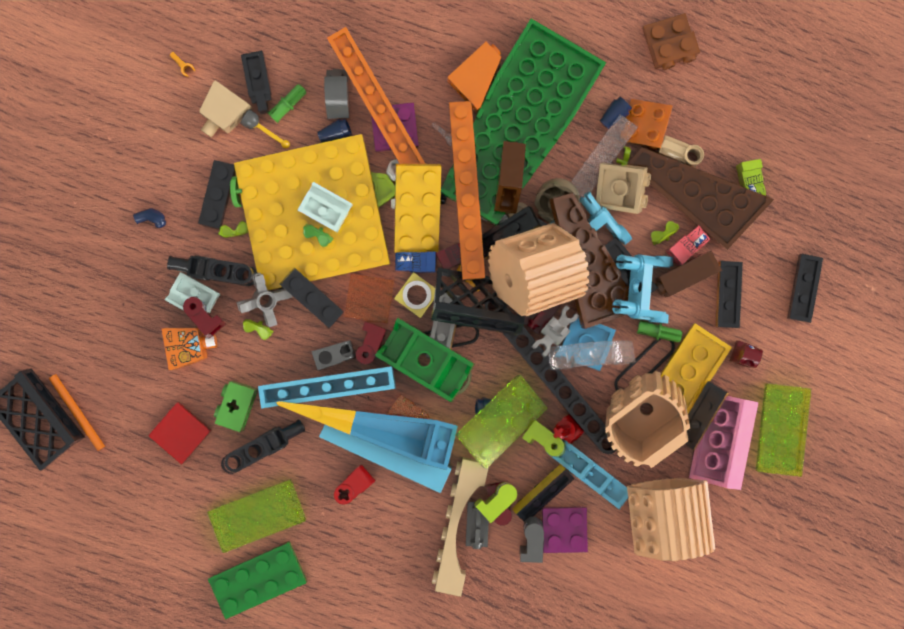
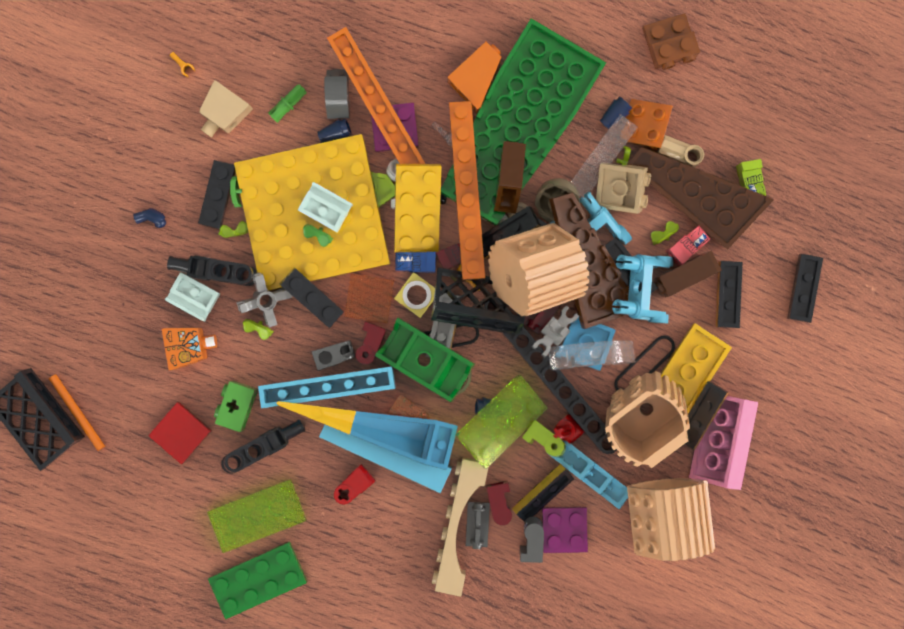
dark red leg [183,297,226,339] -> none
hinge [240,109,290,149] -> none
black hinge [241,50,272,114] -> none
lime leg [474,482,517,523] -> none
bright green axle [637,320,682,343] -> none
dark red leg [729,340,763,368] -> none
clear neon green plate [756,383,811,477] -> none

